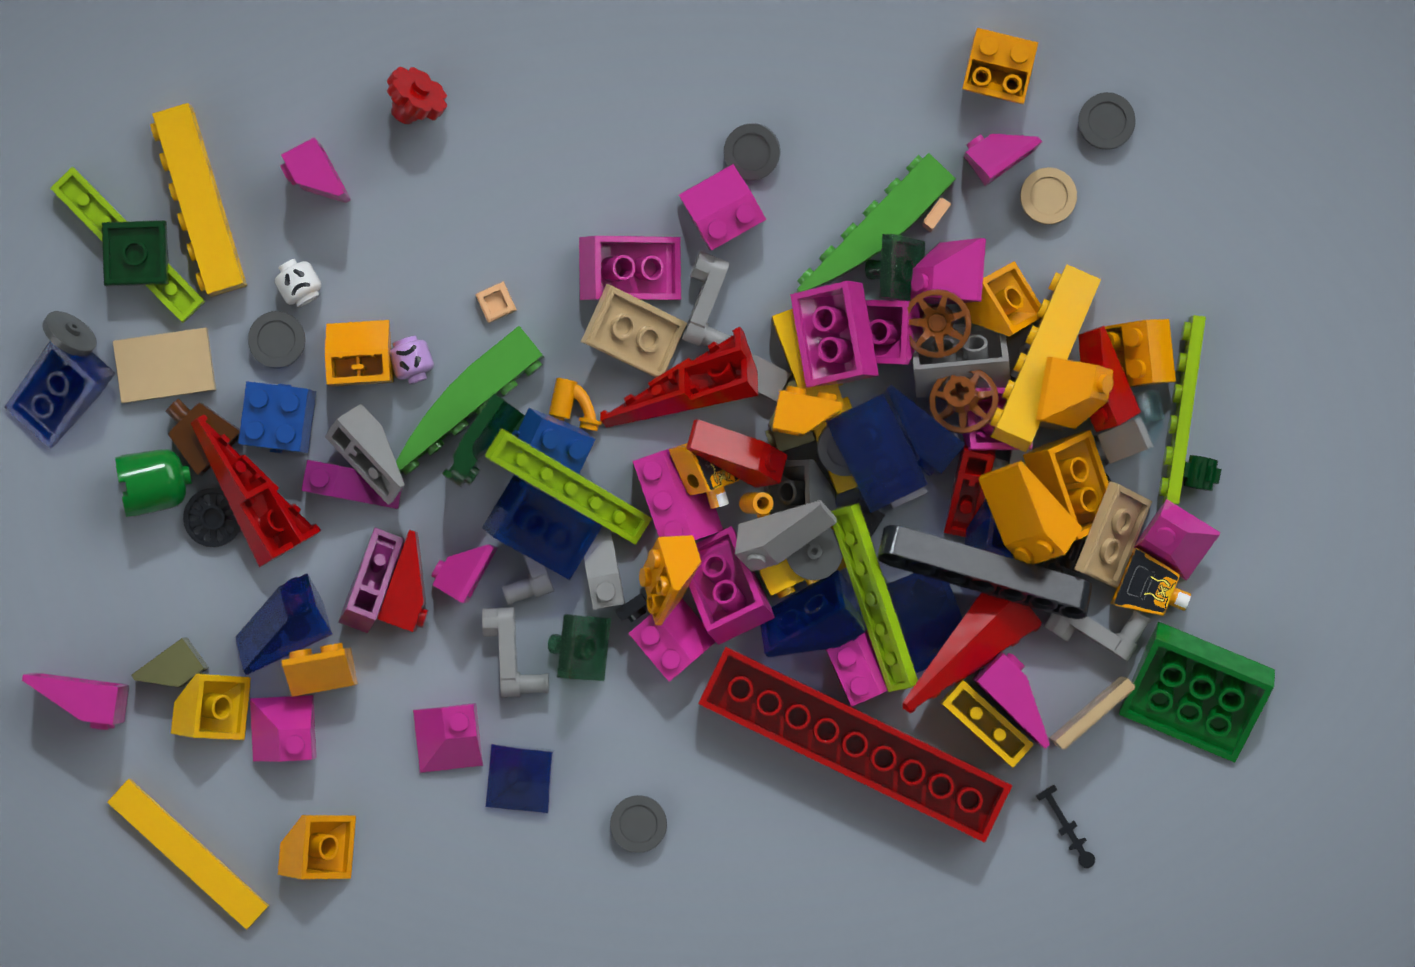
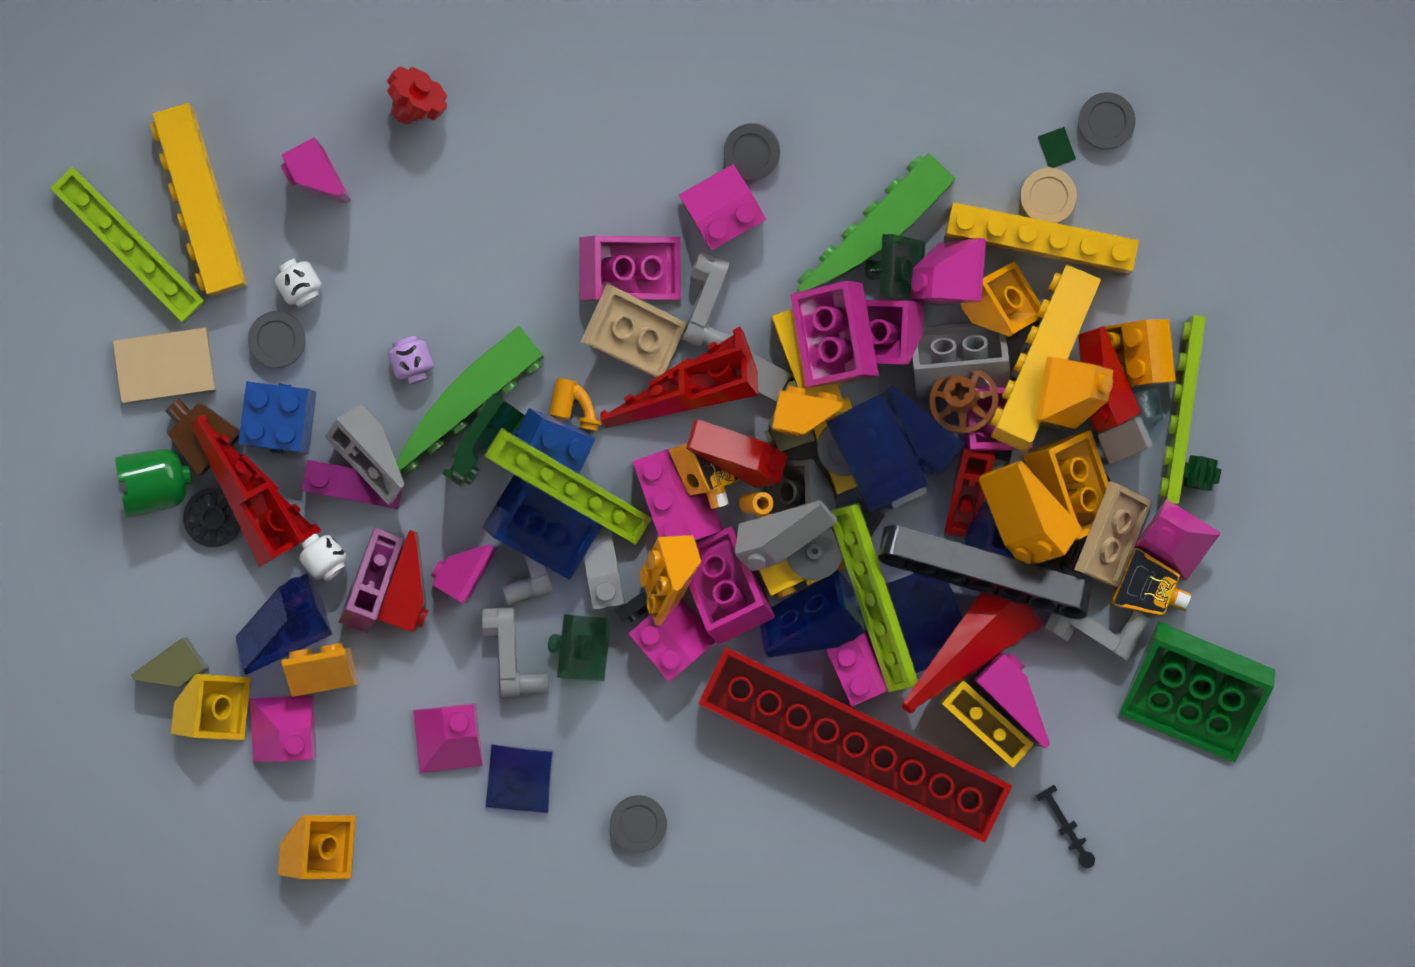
clear blue slope [4,341,115,449] -> none
dark pink slope [22,672,129,730] -> none
dark grey piece [42,311,97,357] -> none
dark green tile [102,220,169,286] -> none
yellow tile [107,778,269,930] -> none
light orange slope [325,320,394,387] -> none
light nougat tile [475,281,517,323] -> none
dark orange wheel [907,289,972,358] -> none
light nougat tile [922,198,951,233] -> none
light orange slope [962,28,1039,104] -> none
dark pink slope [964,134,1042,186] -> none
tan tile [1049,676,1135,749] -> none
none -> white head [299,534,346,582]
none -> yellow brick [944,202,1139,275]
none -> dark green sticker [1038,127,1076,168]

